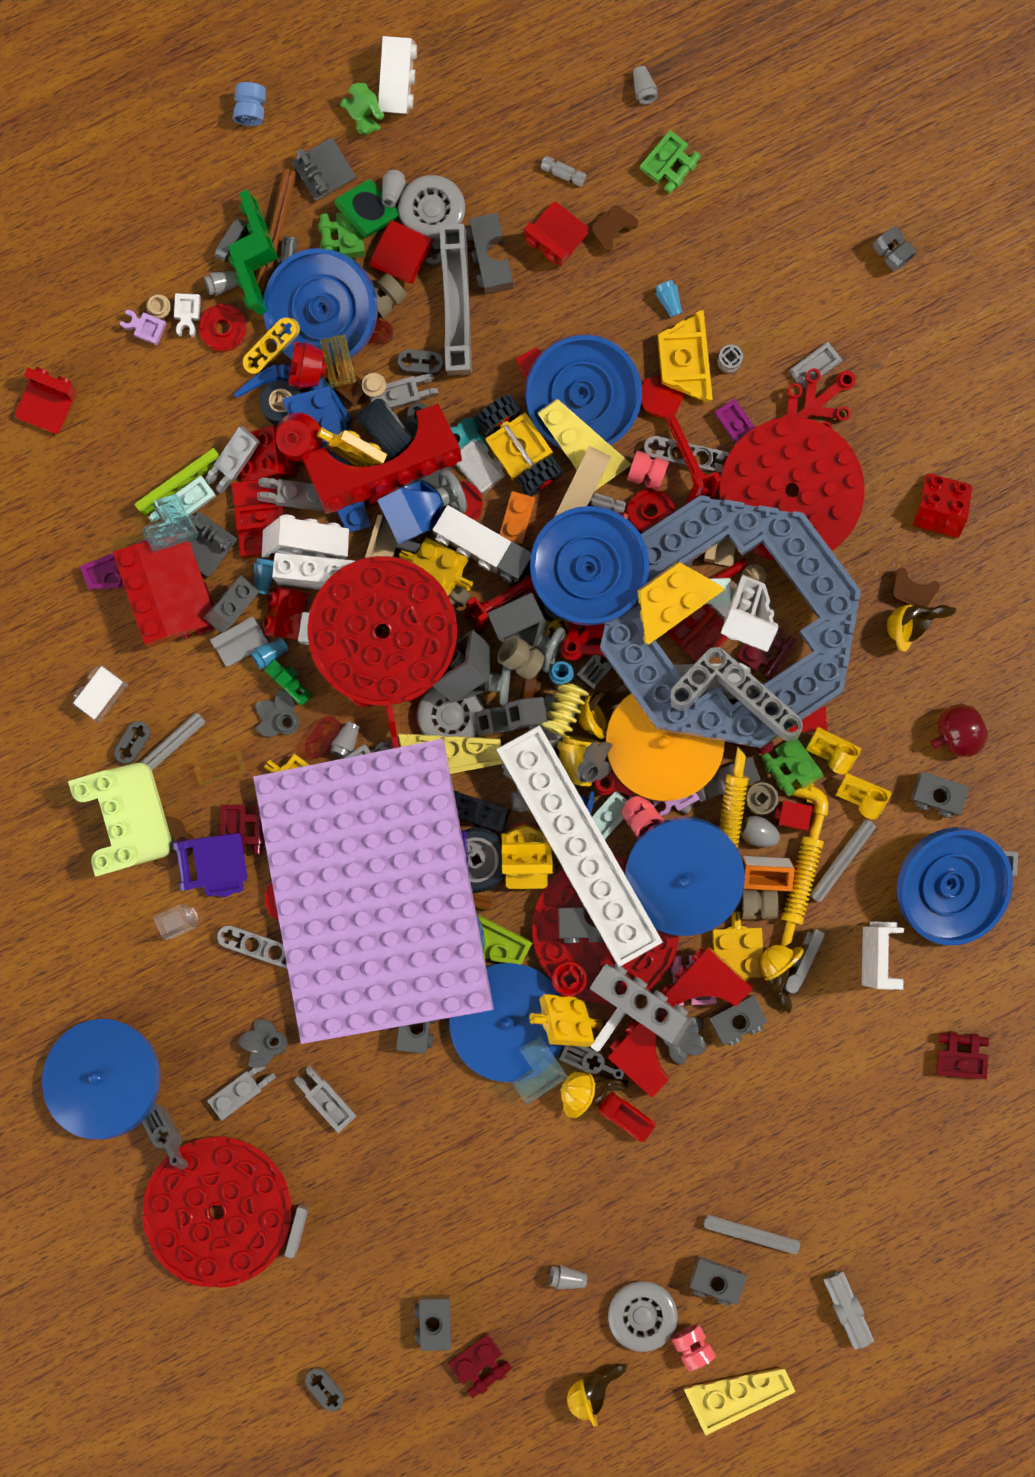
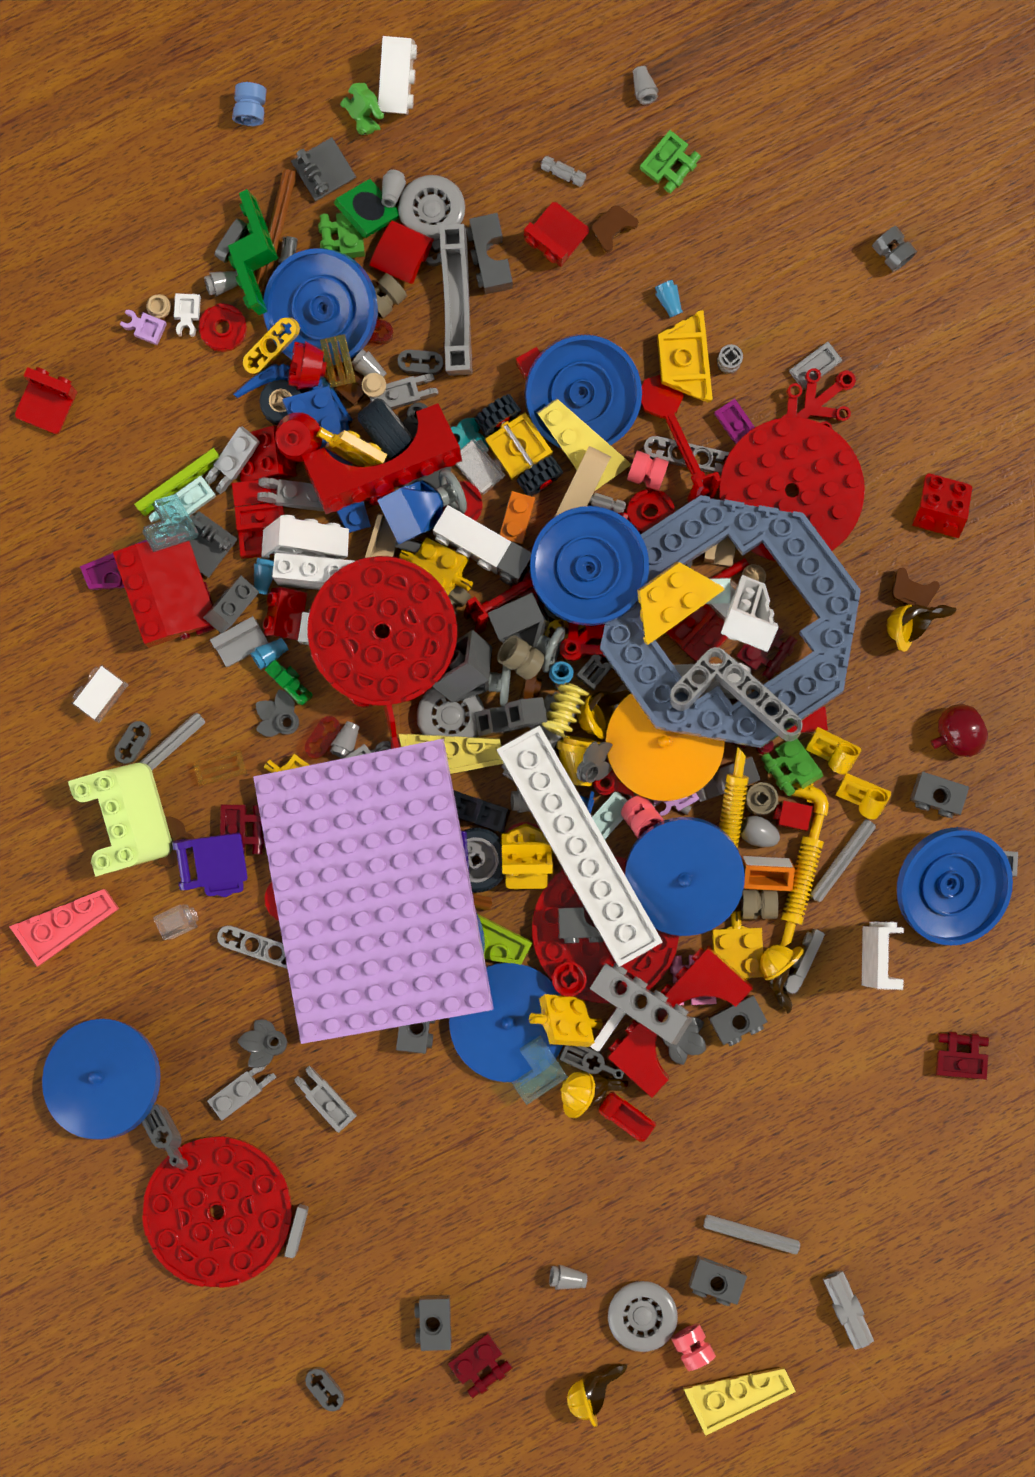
none -> coral wing [9,889,119,967]
none -> light grey cone [350,349,387,377]

